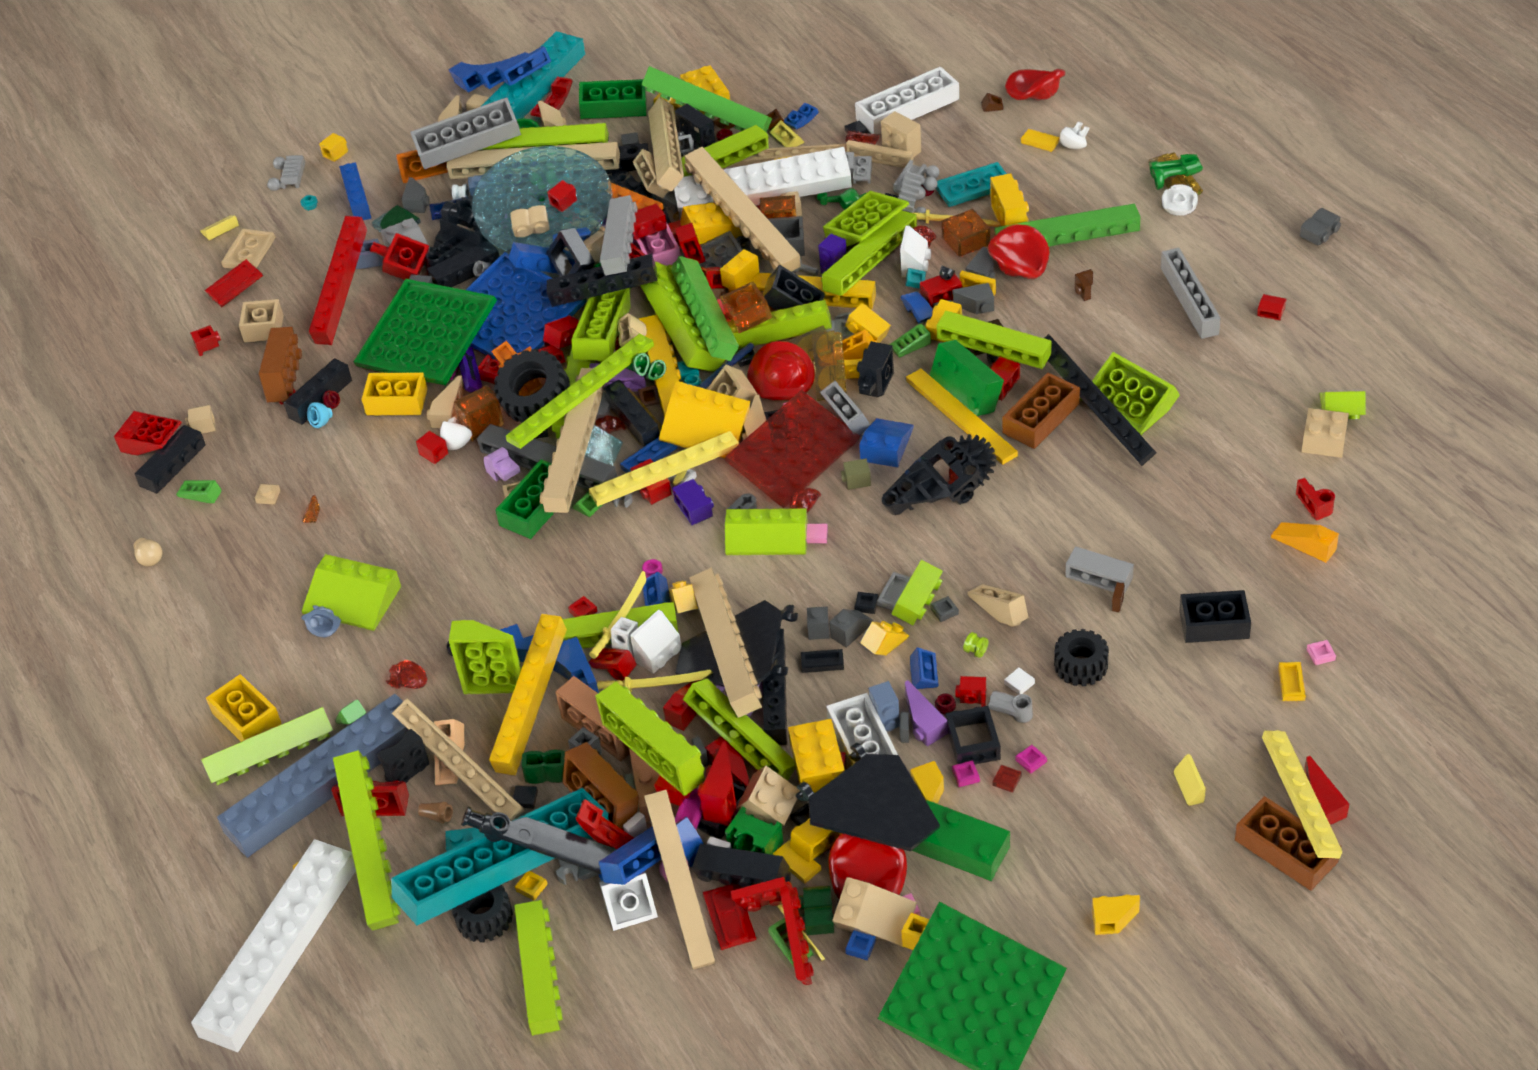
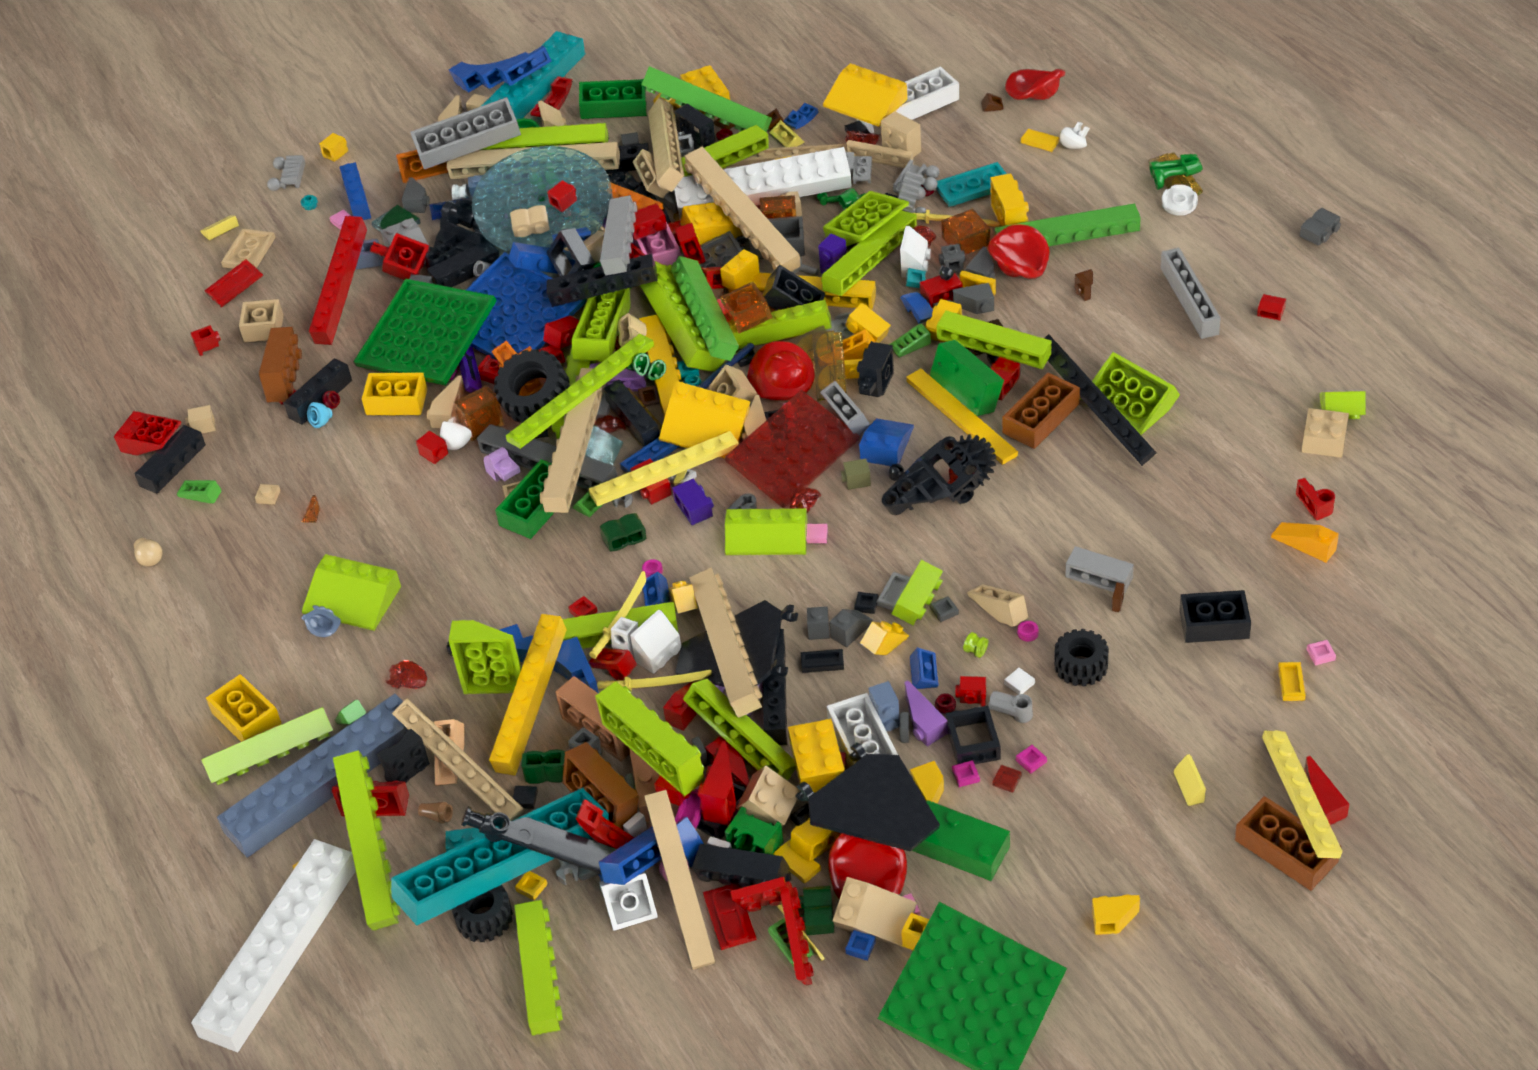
none -> bright pink tile [329,209,351,230]
none -> dark green brick [600,513,647,552]
none -> yellow slope [823,63,908,127]
none -> black hinge [889,464,905,481]
none -> dark grey brick [938,244,966,273]
none -> dark pink tile [1017,621,1039,642]

